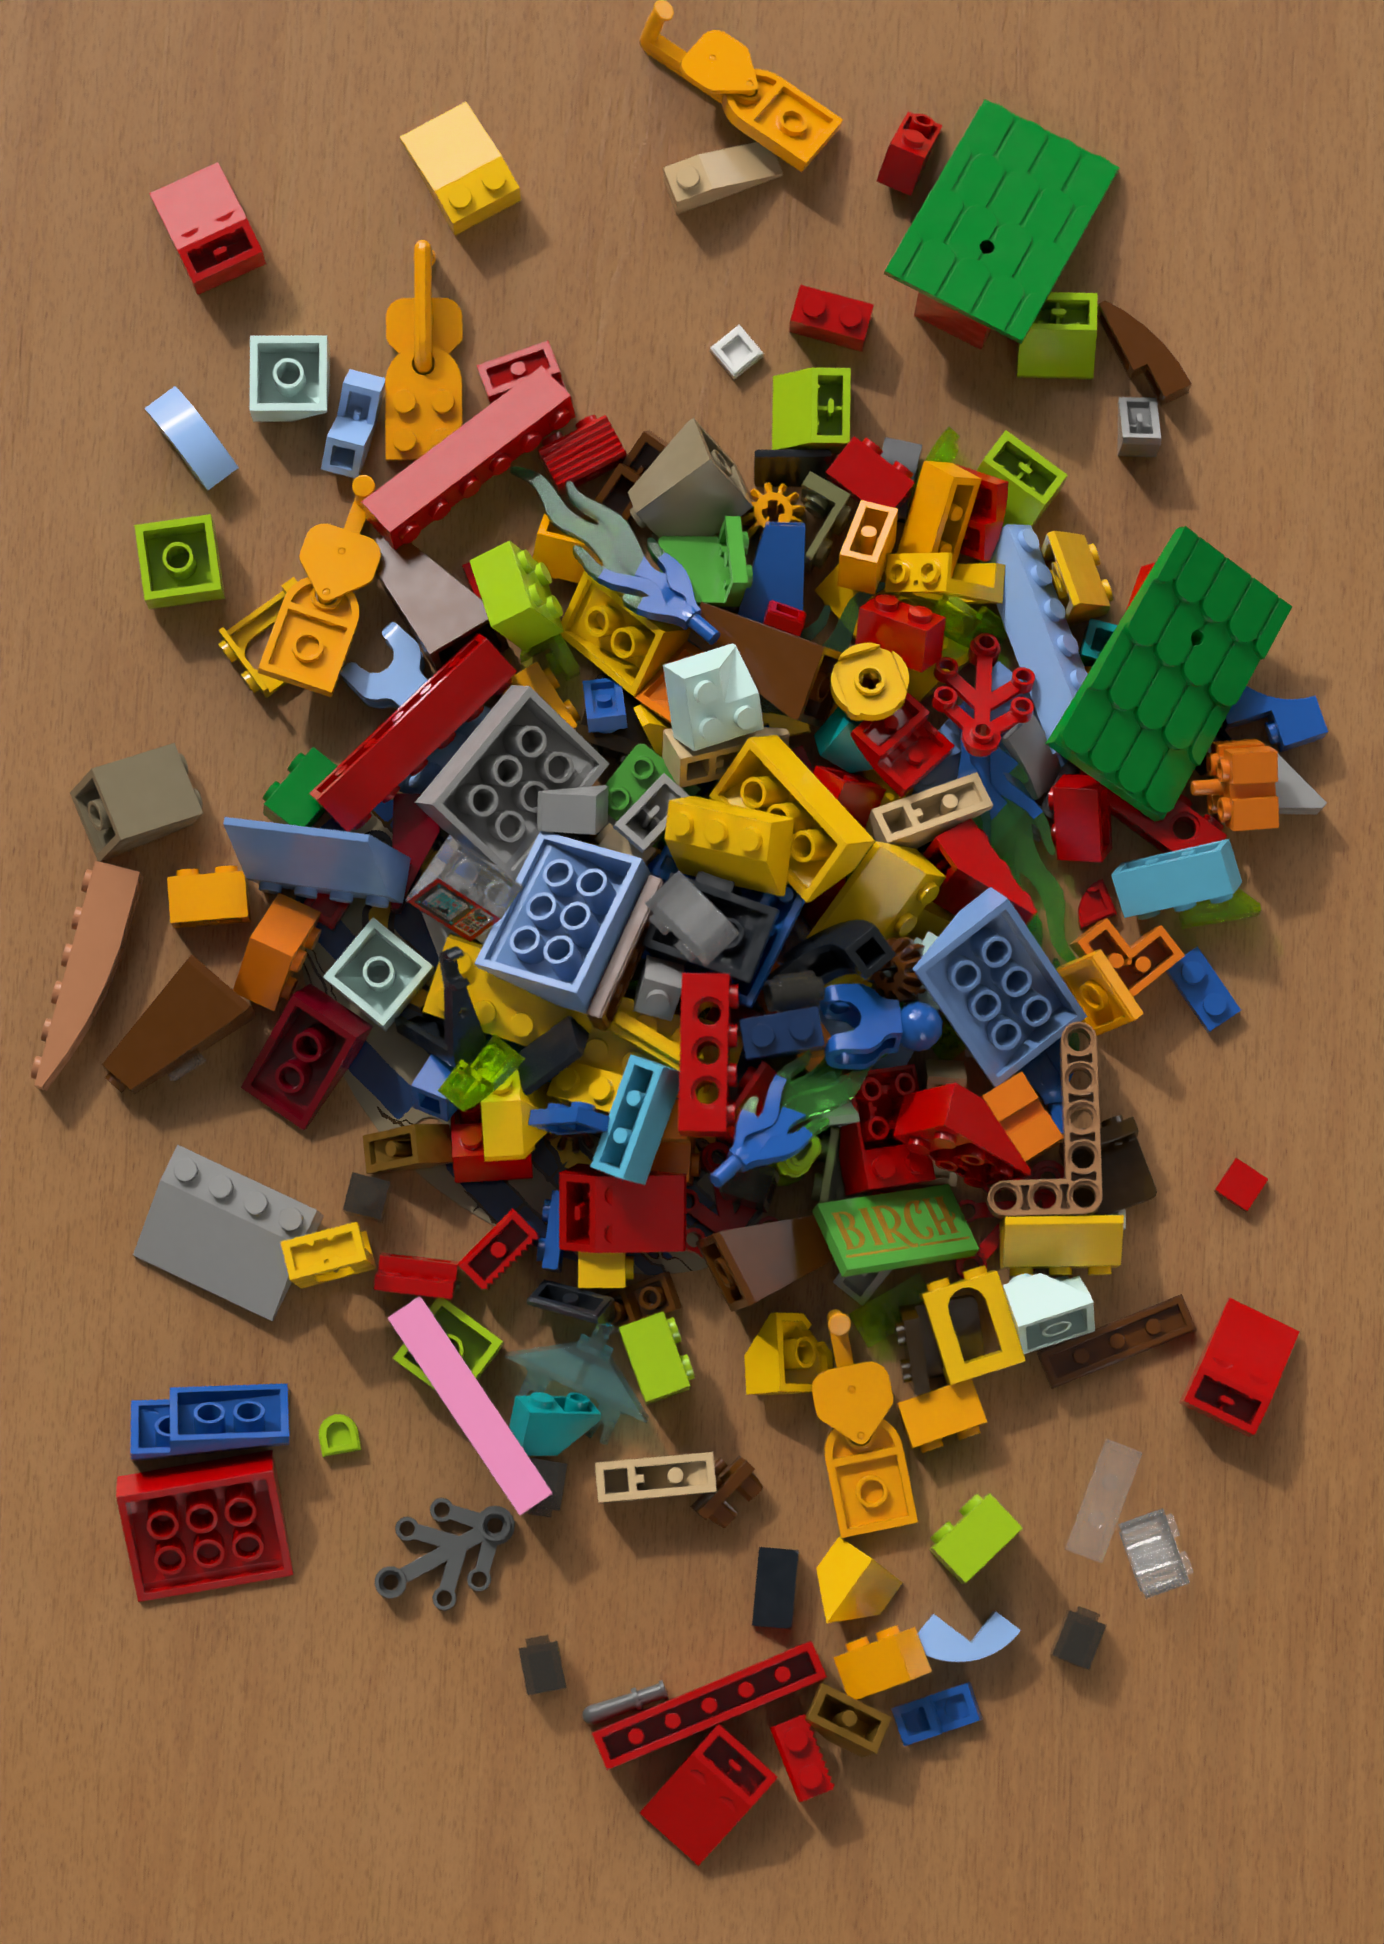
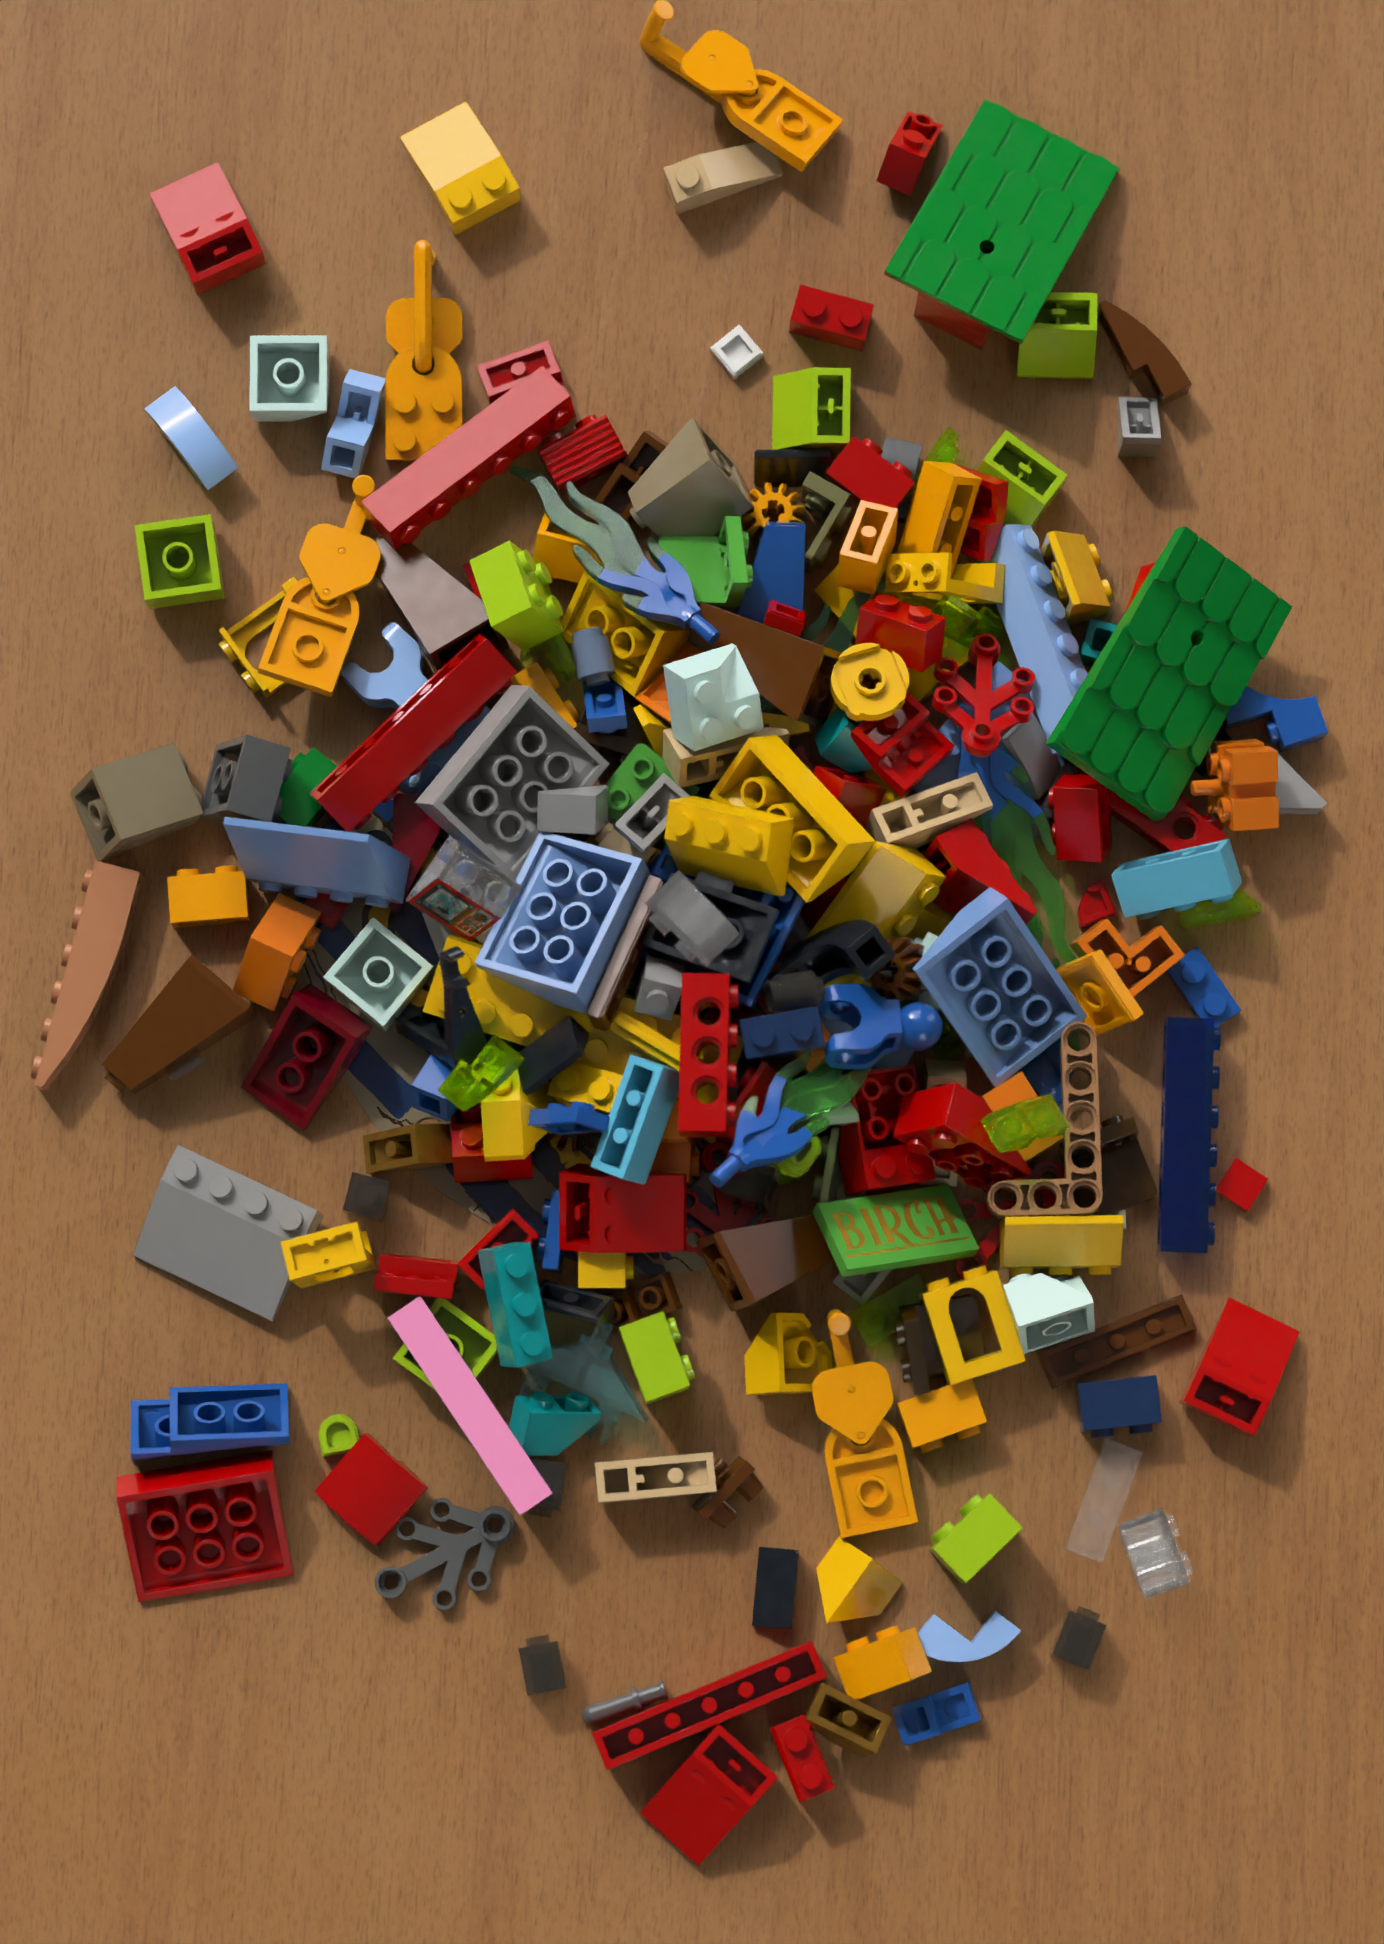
none -> dark grey slope [199,735,292,822]
none -> red slope [314,1433,429,1546]
none -> teal brick [477,1242,553,1367]
none -> sand blue brick [570,627,616,687]
none -> clear neon green slope [980,1094,1070,1153]
none -> dark blue brick [1075,1375,1162,1438]
none -> clear blue brick [1157,1017,1221,1253]

